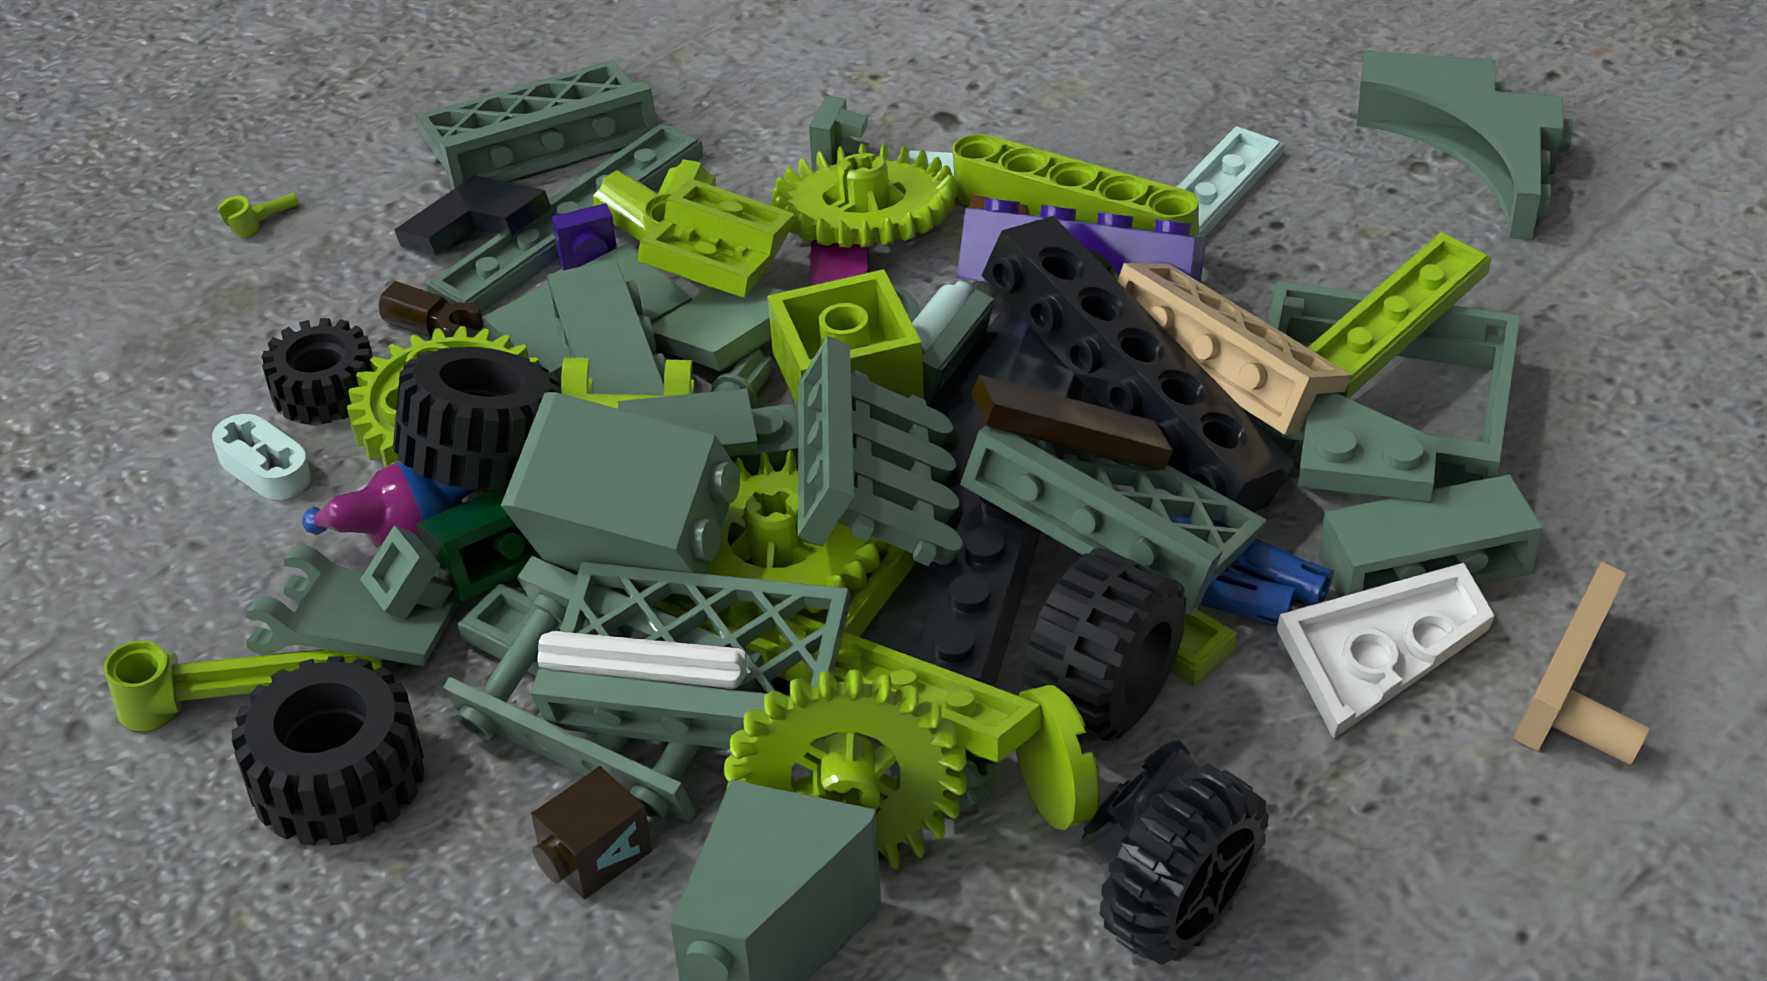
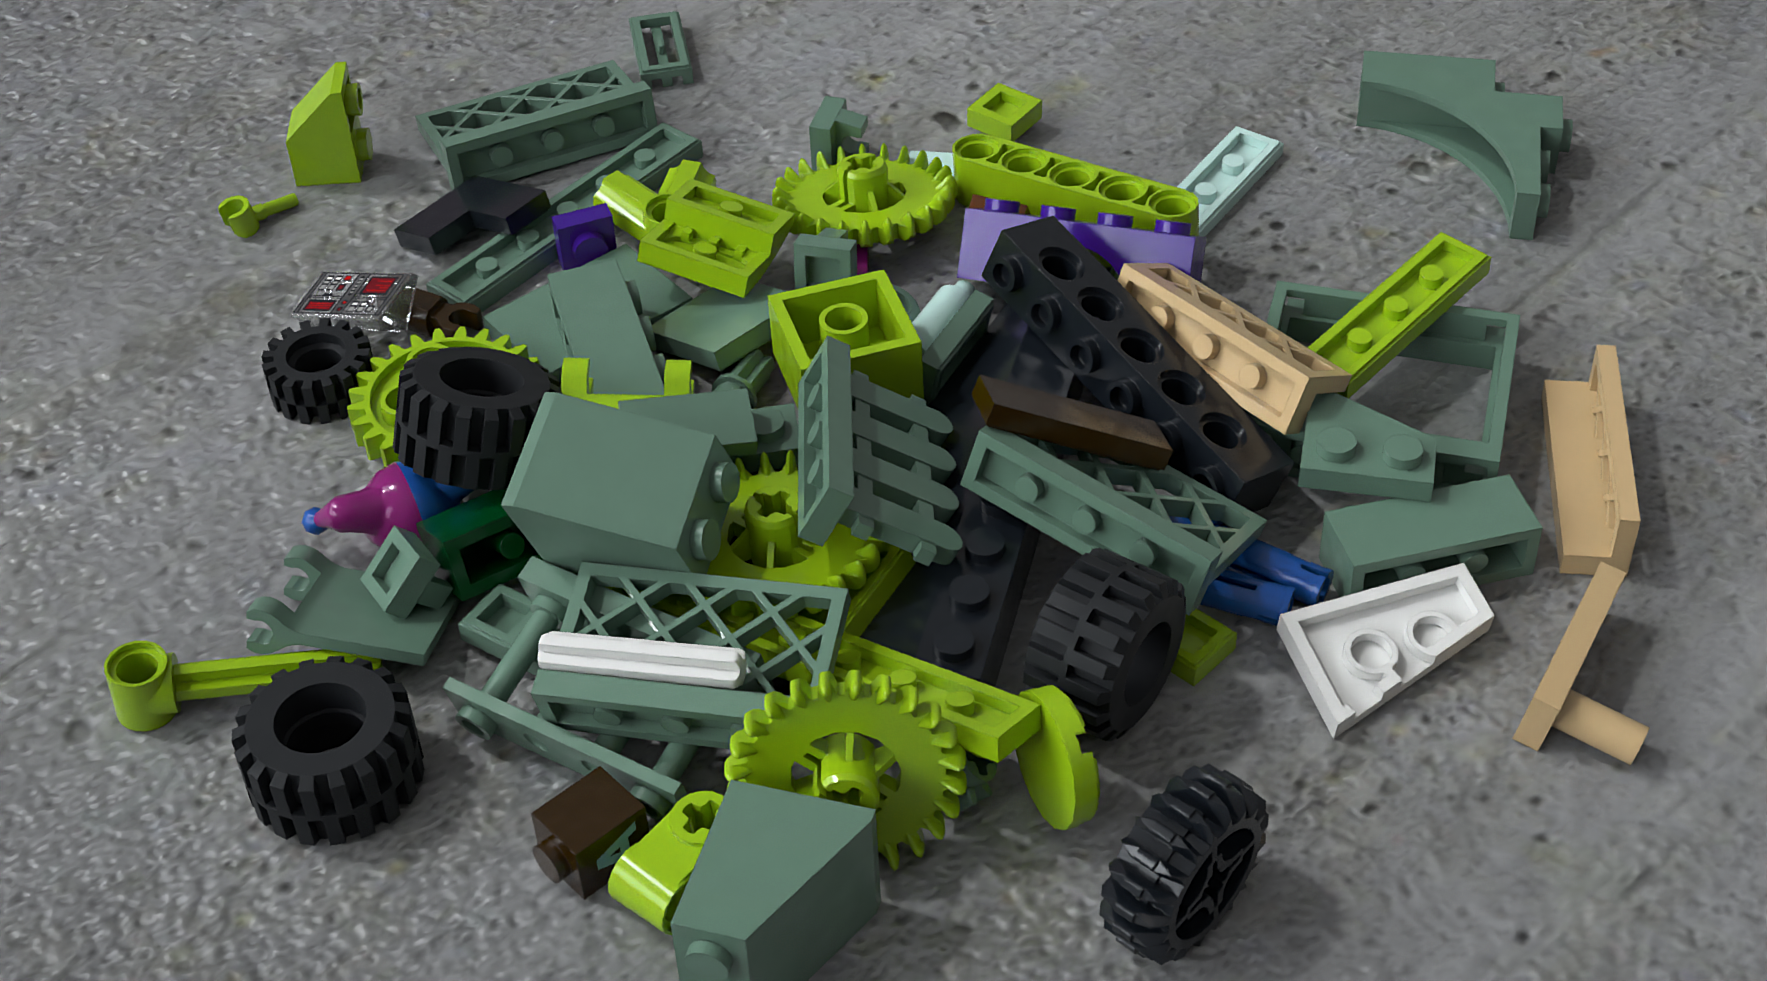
light aqua beam [212,414,312,501] -> none
black tile [1080,740,1201,865] -> none
none -> lime slope [286,61,373,186]
none -> slope [291,271,418,332]
none -> lime piece [608,791,724,935]
none -> sand green tile [629,11,694,89]
none -> sand green tile [793,228,857,289]
none -> lime plate [967,83,1042,142]
none -> tan fence [1541,345,1641,577]

